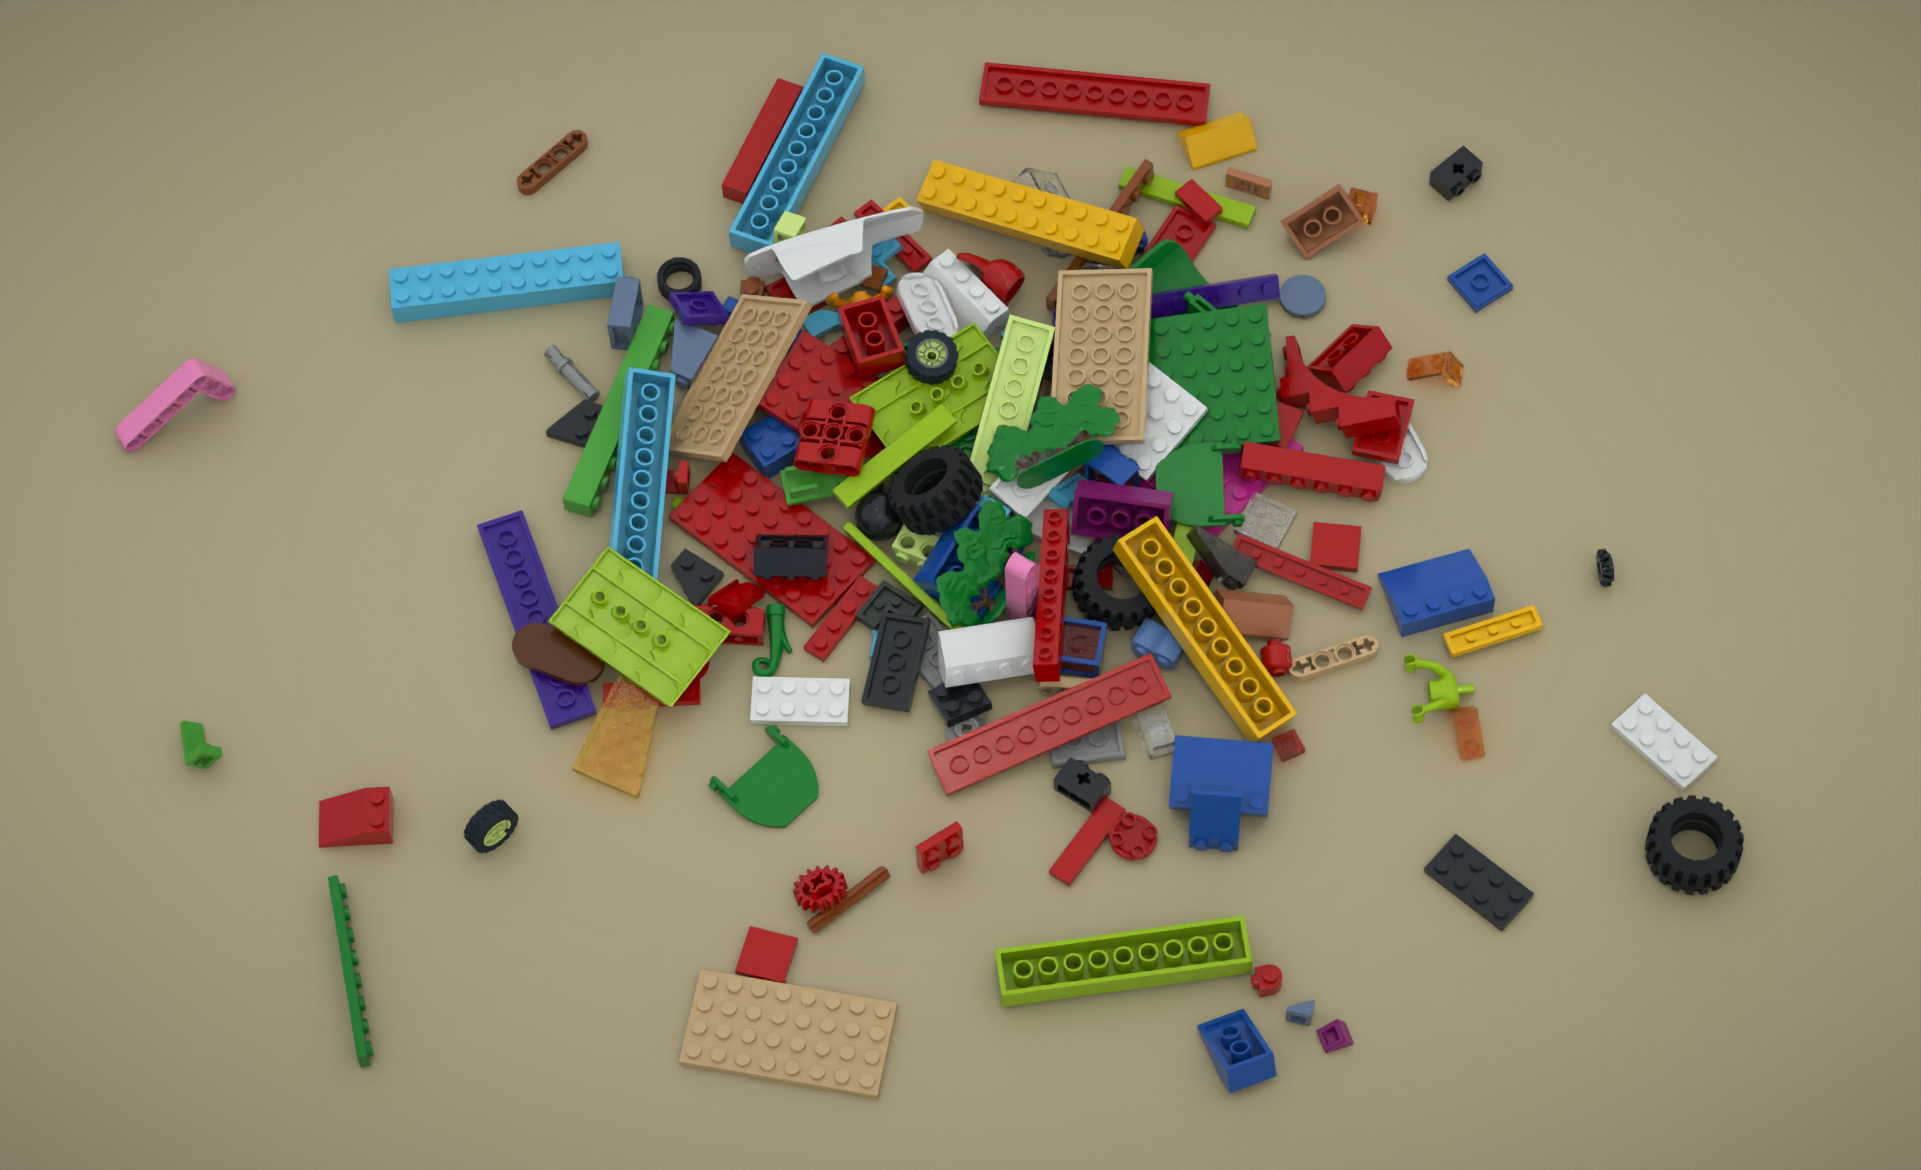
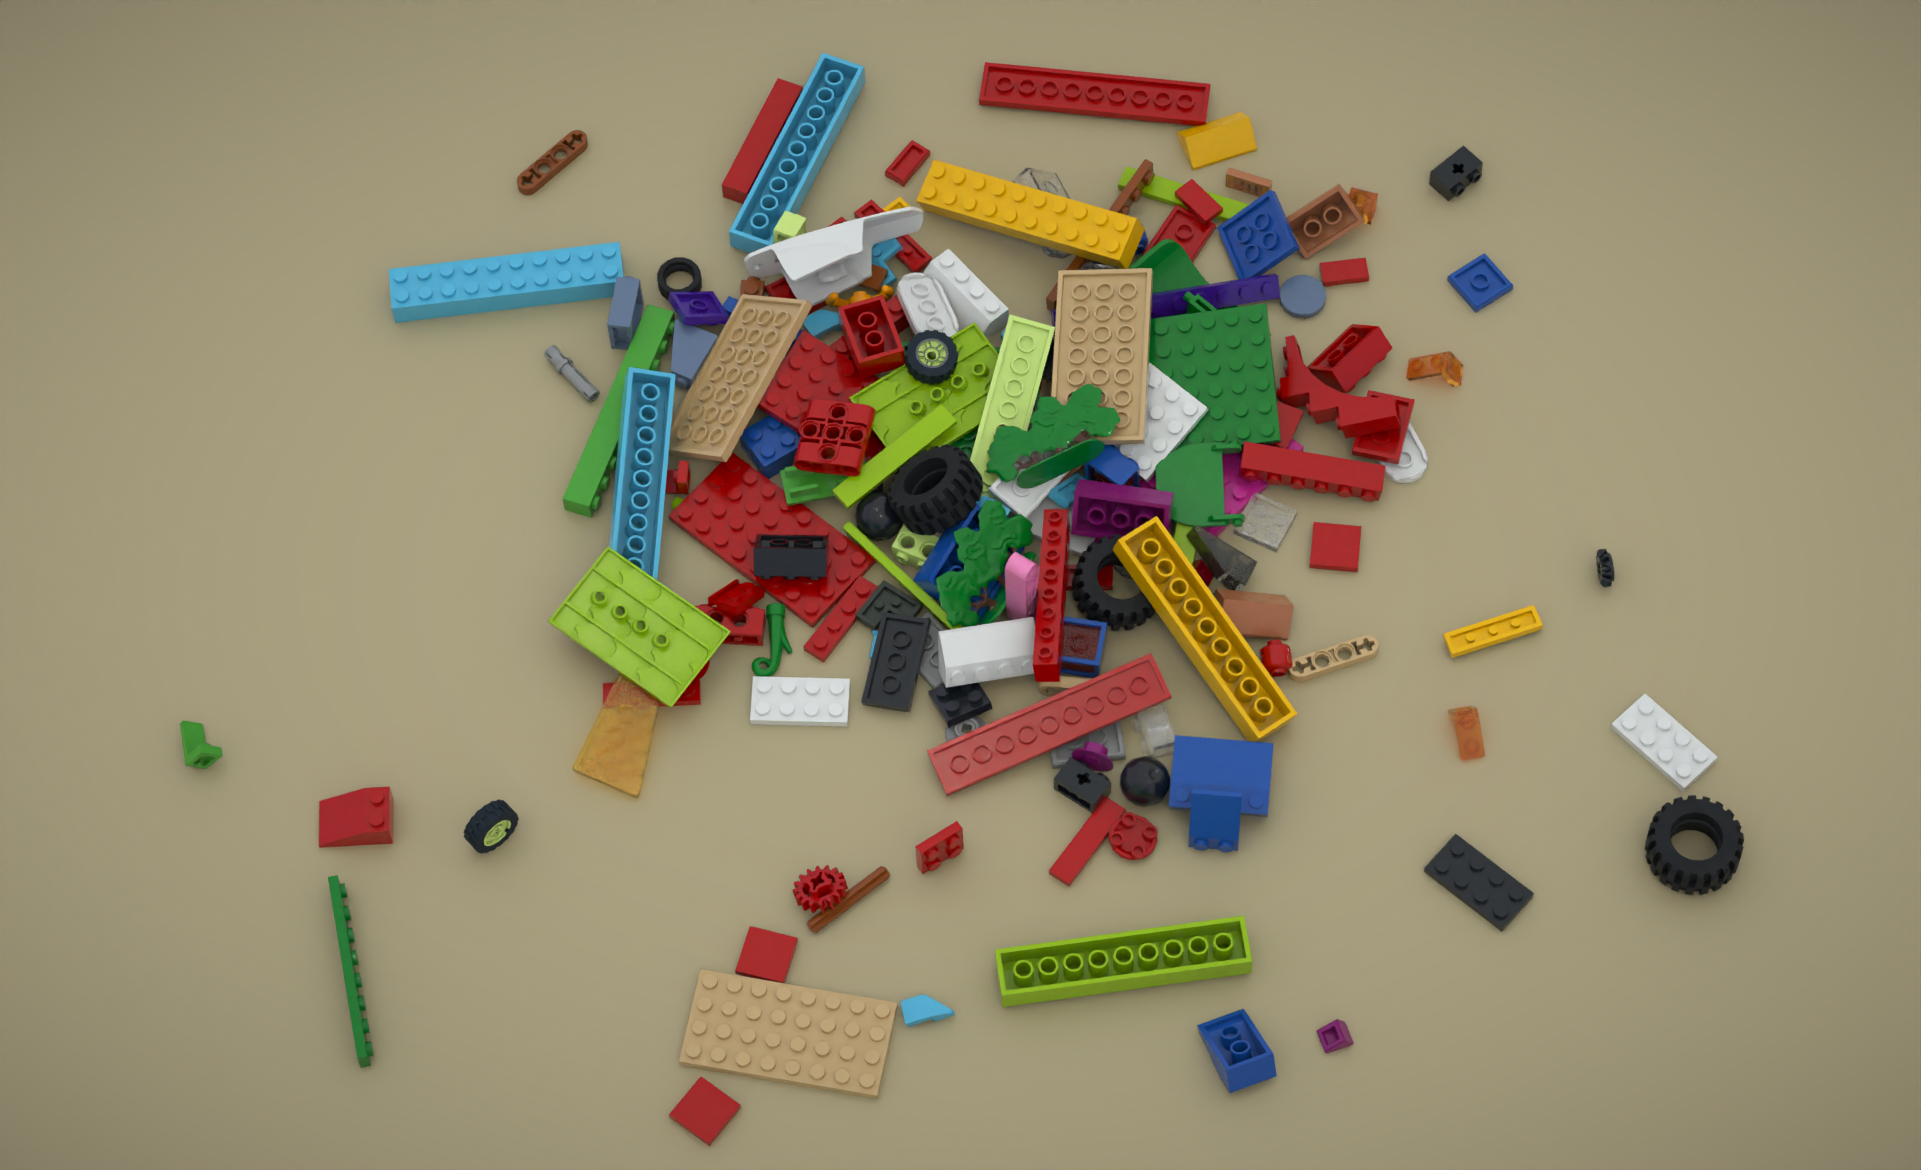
bright pink beam [114,358,236,452] -> none
dark purple plate [477,510,597,730] -> none
reddish brown tile [512,623,605,686] -> none
black wing [546,400,603,448] -> none
black wing [671,548,724,606] -> none
green piece [708,725,818,828] -> none
red piece [956,252,1025,307] -> none
medium blue brick [1131,619,1185,670] -> none
red plate [1229,534,1372,611] -> none
red plate [1251,964,1282,998] -> none
clear red plate [1272,729,1305,762] -> none
sand blue slope [1286,1000,1315,1026] -> none
blue slope [1378,549,1495,637] -> none
lime piece [1404,653,1475,723] -> none
none -> red tile [669,1077,741,1146]
none -> red tile [885,140,930,187]
none -> medium azure slope [900,994,955,1027]
none -> magenta piece [1071,742,1114,772]
none -> black piece [1119,756,1170,807]
none -> blue plate [1217,190,1300,279]
none -> red tile [1319,257,1369,287]

